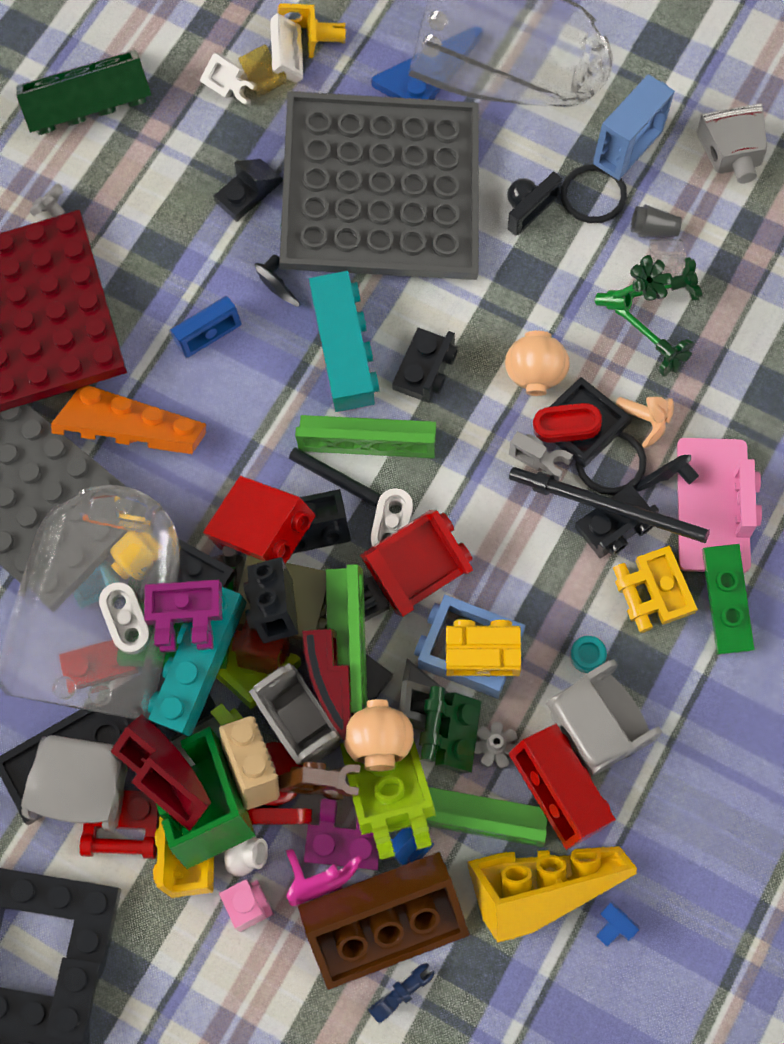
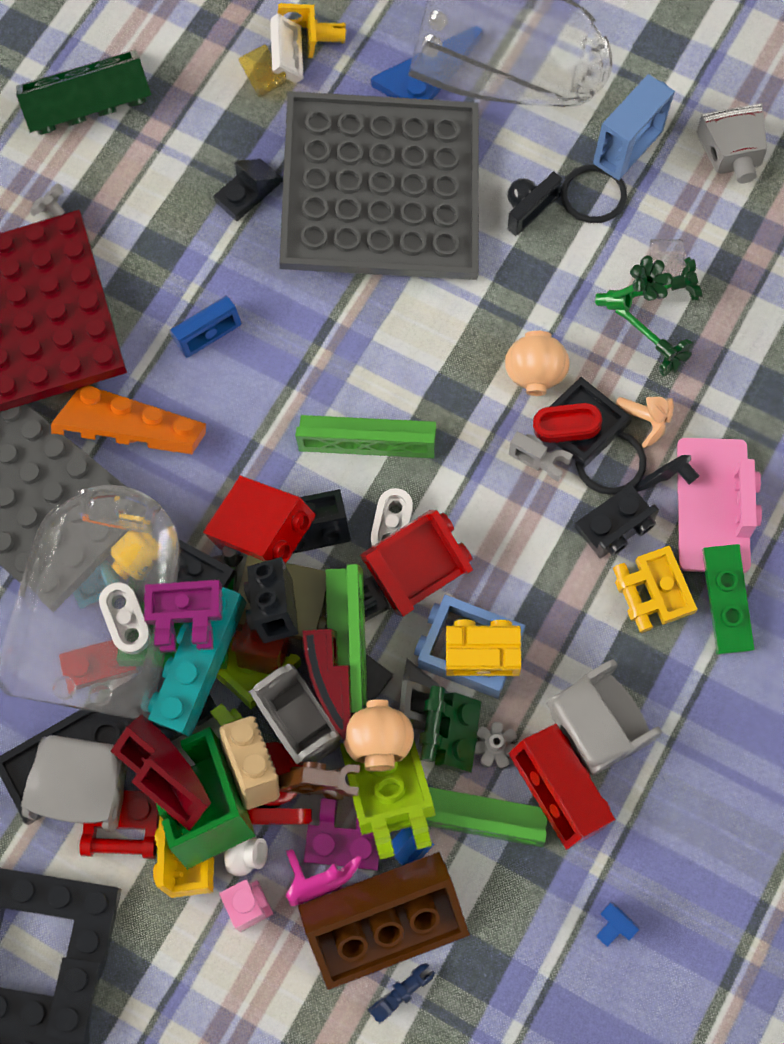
white plate [200,53,259,105] -> none
black bar [255,255,300,307] -> none
black bar [289,447,381,508] -> none
teal brick [309,271,380,412] -> none
black bracket [392,327,459,403] -> none
yellow wedge [467,846,637,943] -> none
black bar [509,467,710,543] -> none
teal tile [570,636,607,673] -> none
dark grey cone [631,204,682,237] -> none

